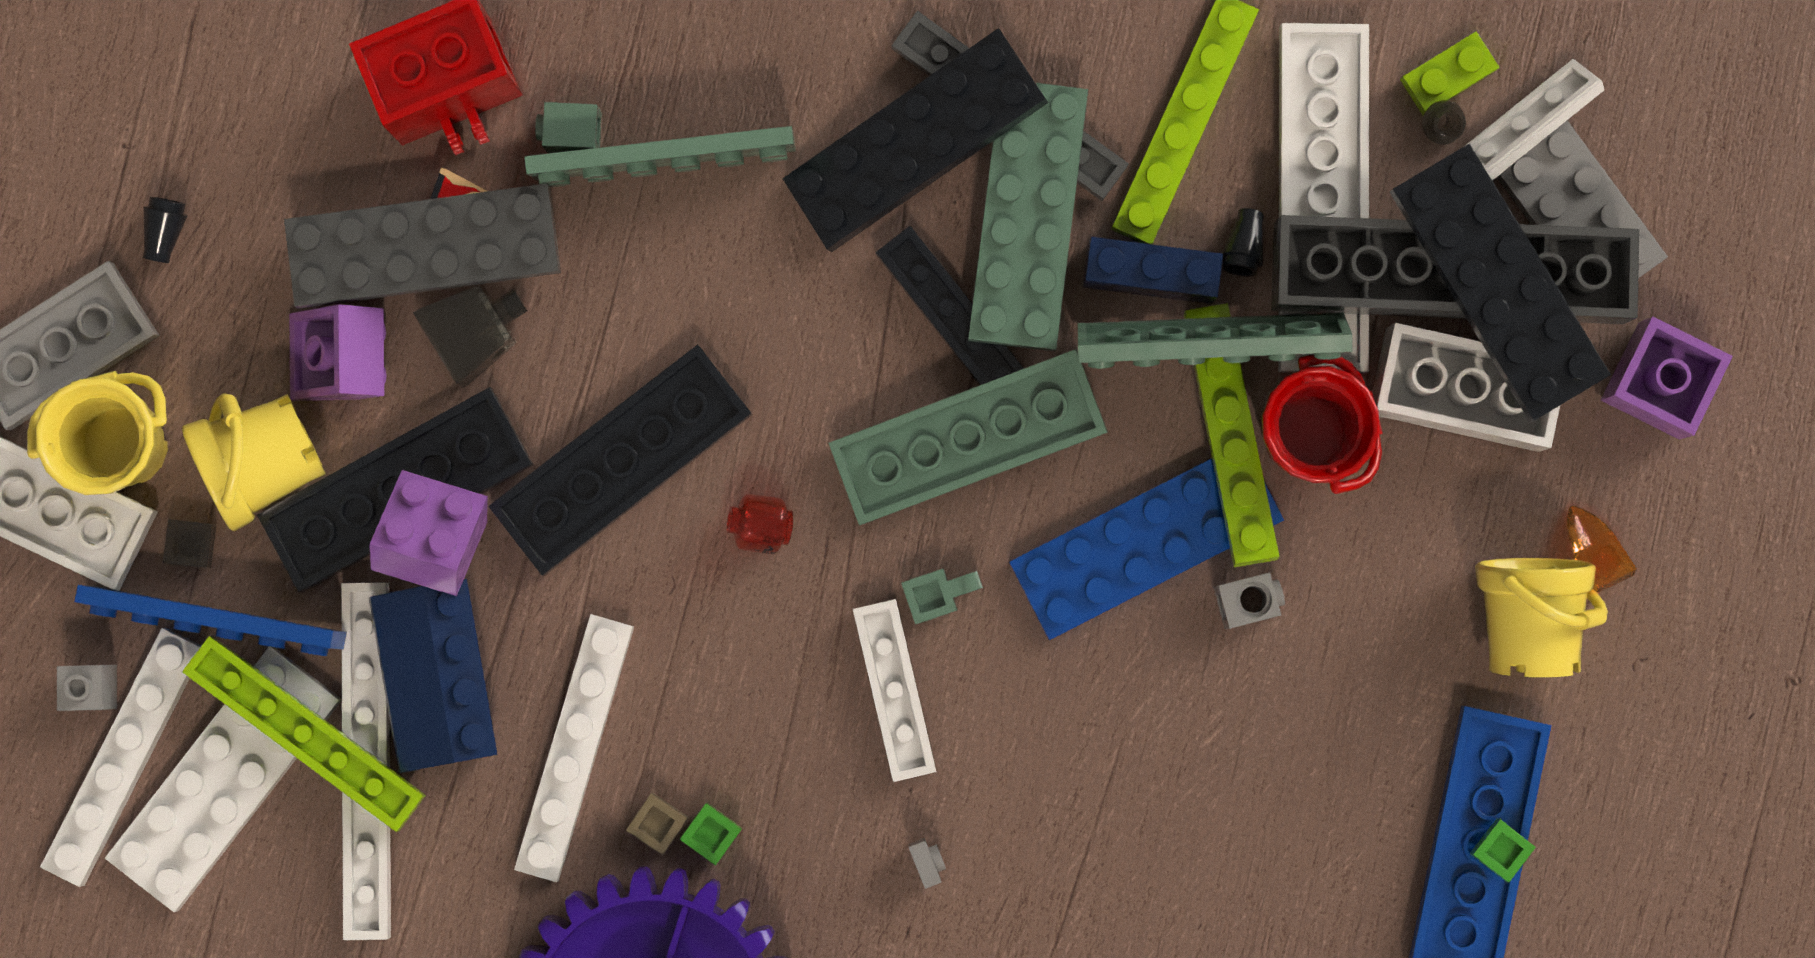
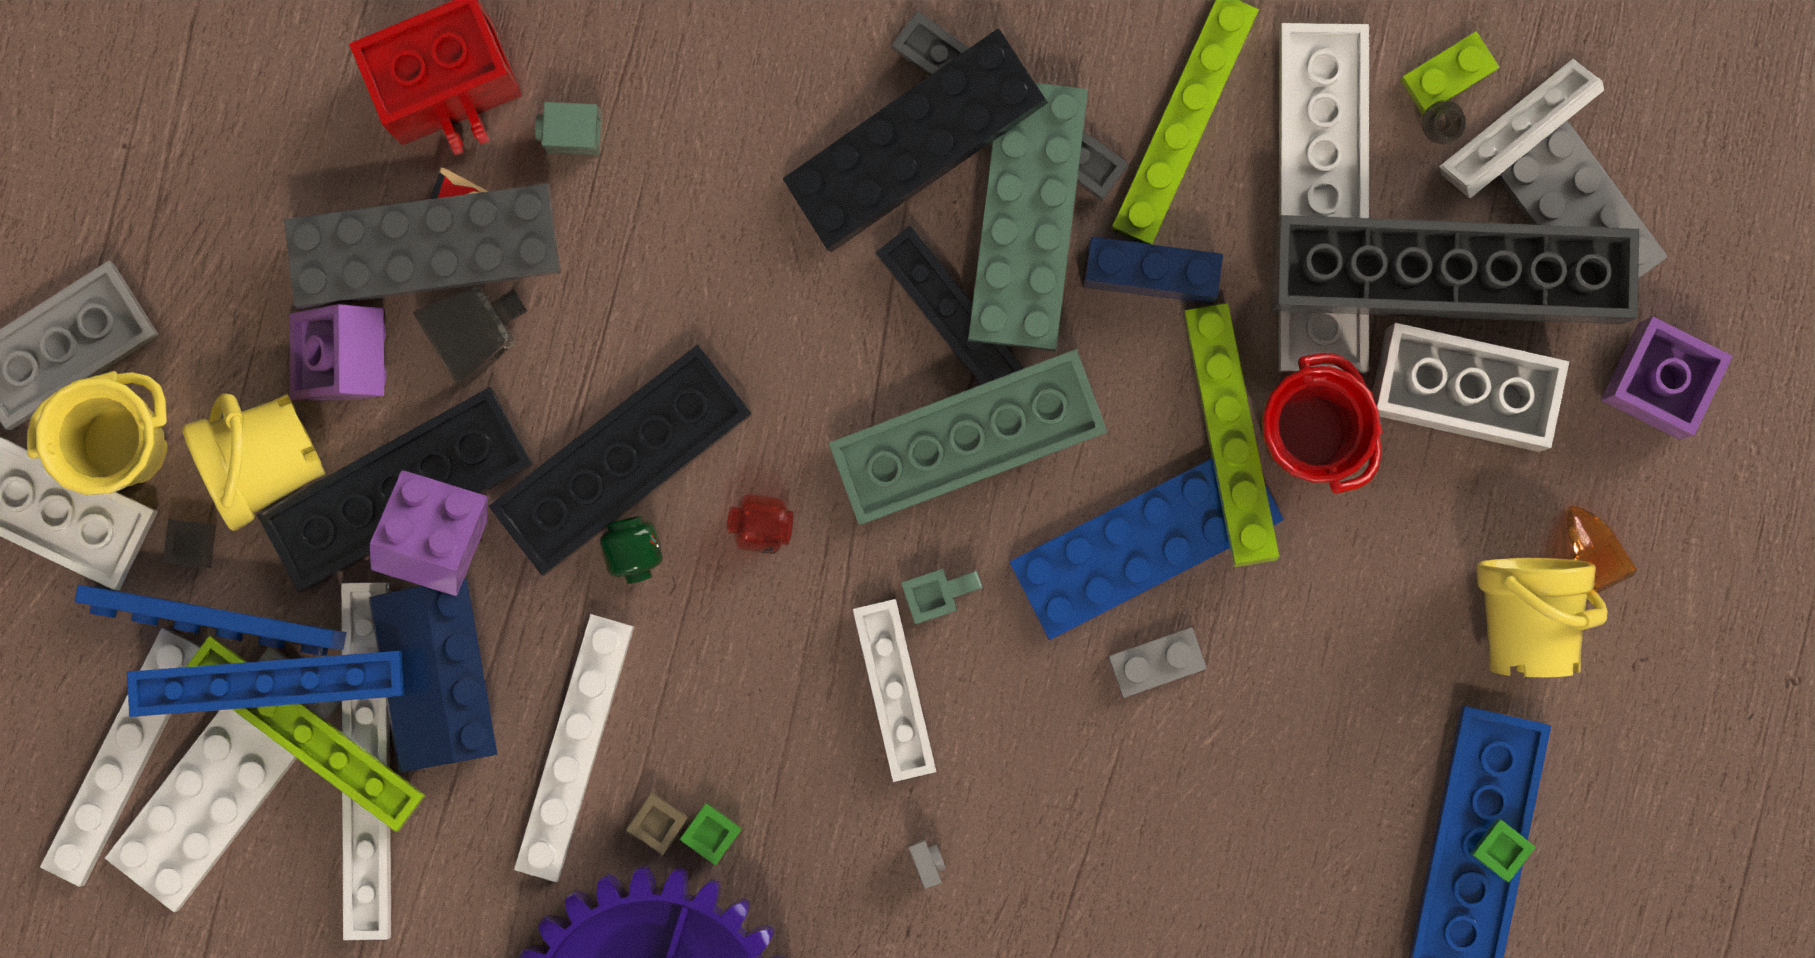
light grey brick [57,665,117,711] -> none
black cone [143,196,188,263] -> none
sand green plate [524,126,796,187] -> none
sand green plate [1078,312,1353,369] -> none
light grey brick [1213,572,1285,629] -> none
black cone [1221,208,1264,277] -> none
black plate [1390,144,1611,422] -> none
none -> blue plate [127,651,404,717]
none -> dark green head [600,516,663,584]
none -> light grey plate [1108,627,1207,698]

